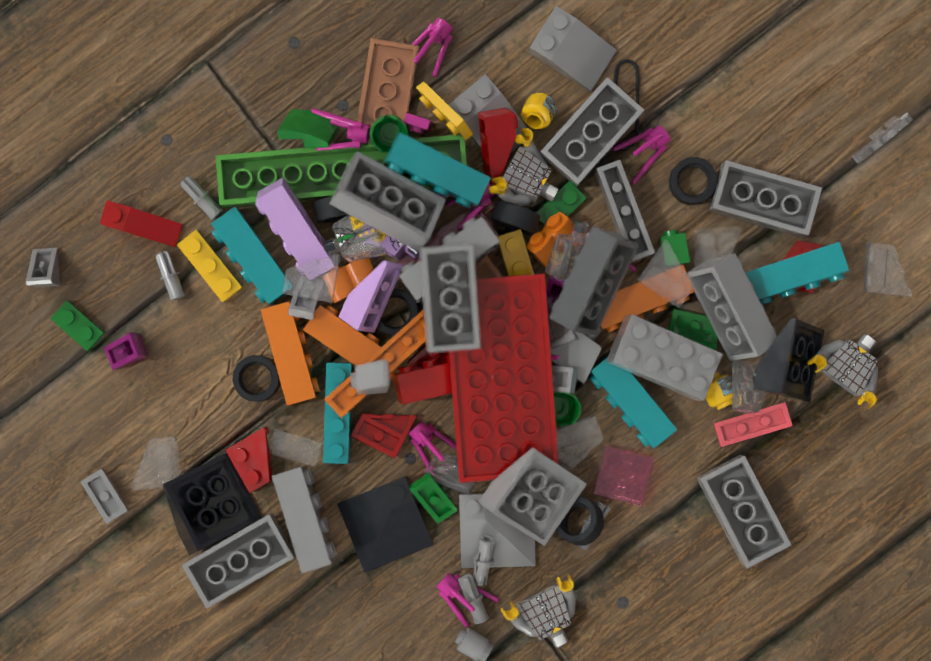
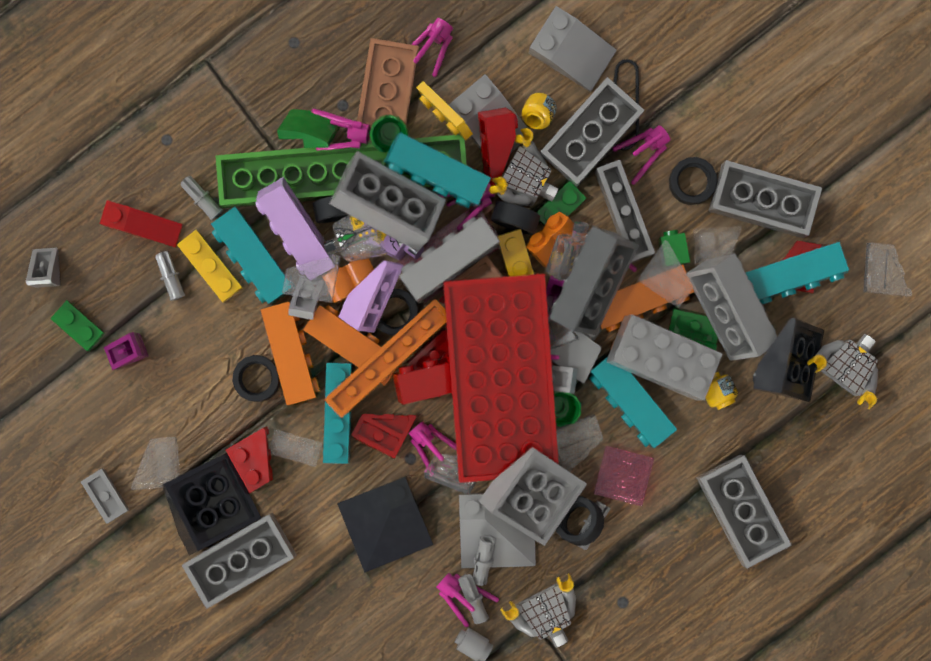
light grey brick [272,465,337,573] -> none
light grey slope [350,360,389,395] -> none
dark pink plate [404,113,433,135] -> none
green plate [409,472,458,523] -> none
light grey brick [419,244,480,352] -> none
coral plate [713,402,793,447] -> none
clear wing [732,360,767,414] -> none
clear wing [852,112,913,163] -> none

